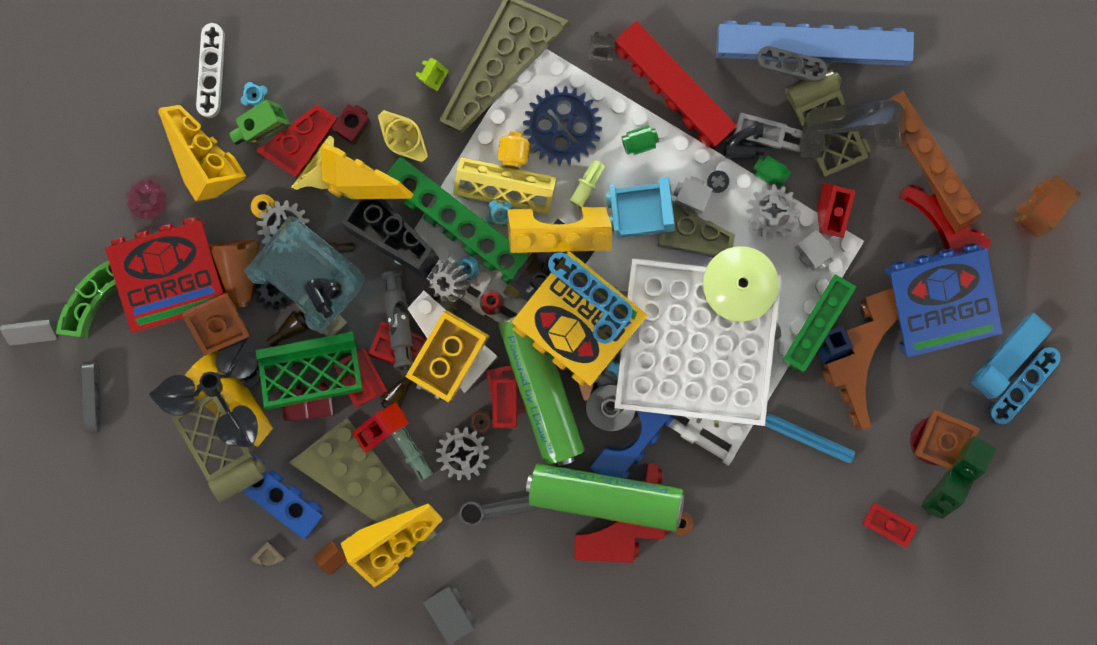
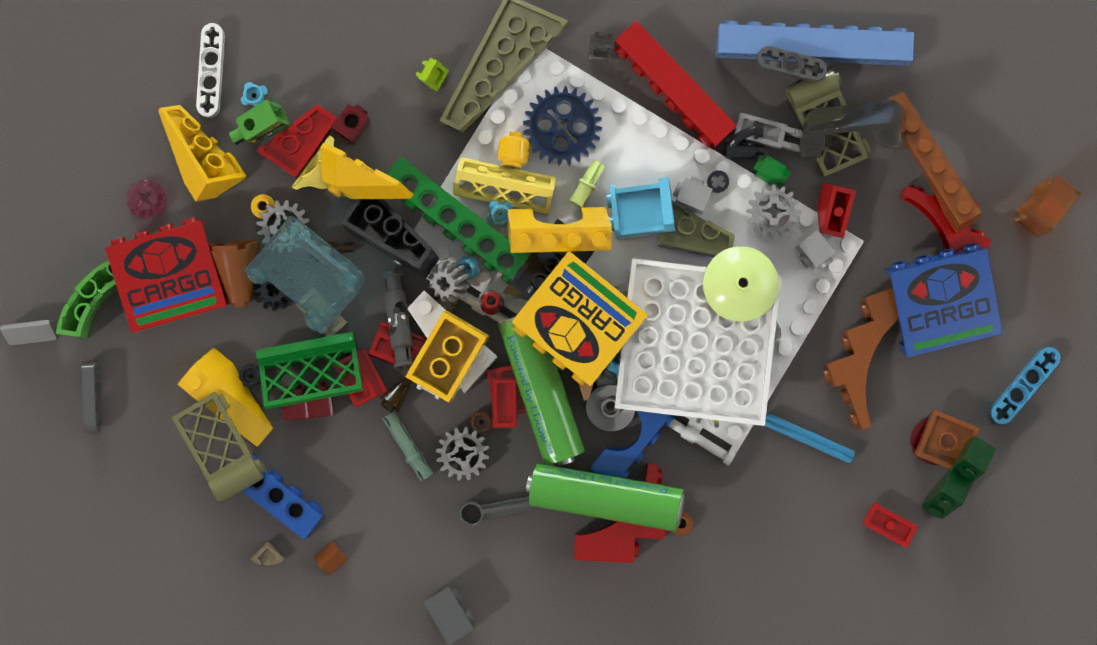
black plant [149,337,258,447] -> none
dark orange plate [182,292,250,356] -> none
dark brown cone [266,310,309,347] -> none
olive wing [289,418,437,550] -> none
black plant [304,278,342,318] -> none
yellow wedge [340,503,443,588] -> none
red slope [352,403,409,453] -> none
light yellow hat [378,110,428,162] -> none
dark azure beam [548,252,633,344] -> none
green brick [621,125,659,155] -> none
green fence [782,274,856,373] -> none
dark blue brick [817,325,853,365] -> none
dark azure beam [970,312,1052,399] -> none

